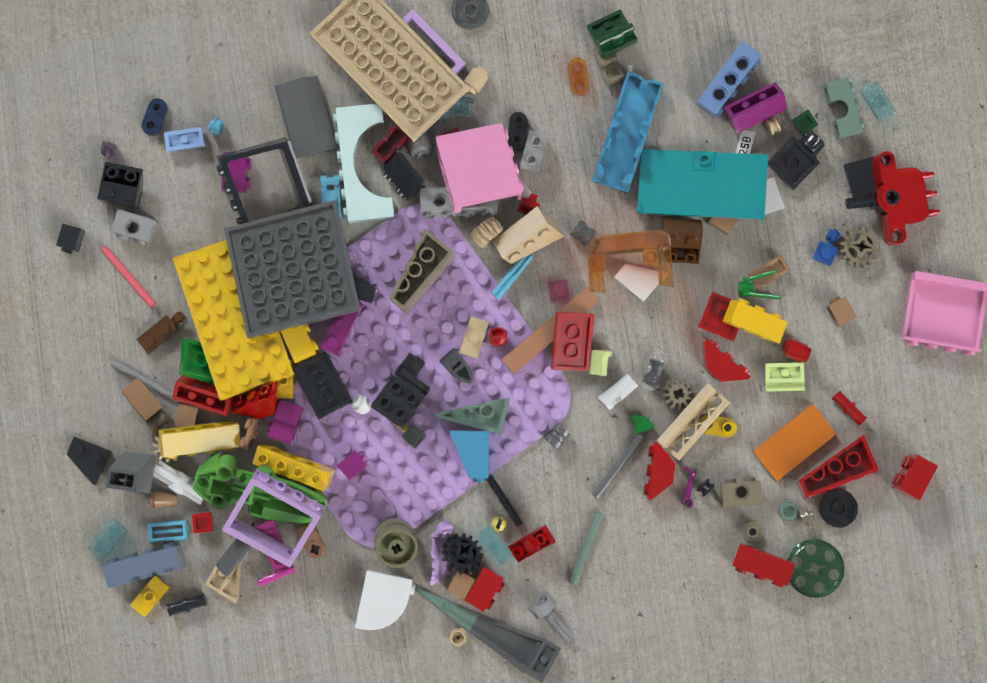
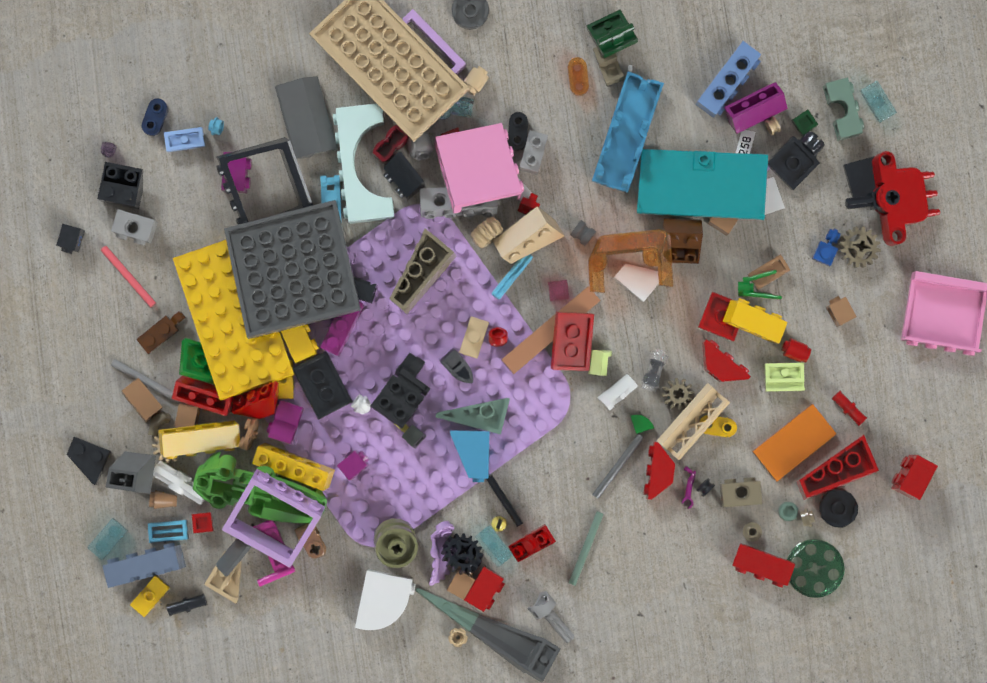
dark grey wheel [545,423,571,450] -> none

